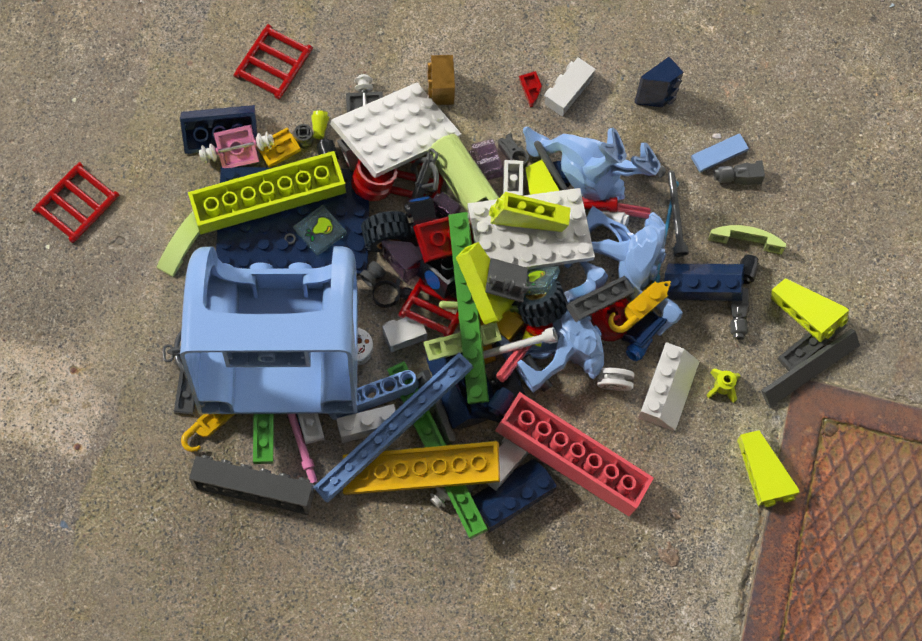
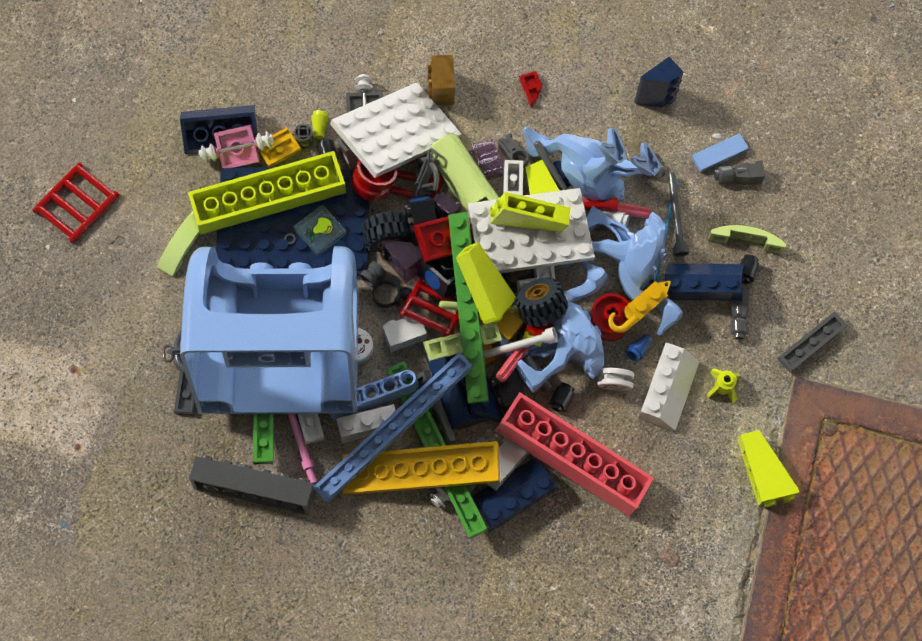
yellow plate [181,414,235,452] -> none
red bar [233,24,313,100] -> none
dark grey hinge [485,258,528,303] -> none
dark blue brick [487,387,514,417] -> none
clear light blue tile [524,266,560,295] -> none
white brick [544,58,596,116] -> none
dark grey plate [565,276,635,322] -> none
dark blue piece [622,311,668,348] -> none
dark grey tile [761,329,860,407] -> none
neon yellow slope [771,278,849,342] -> none
none -> black brick [549,383,575,413]

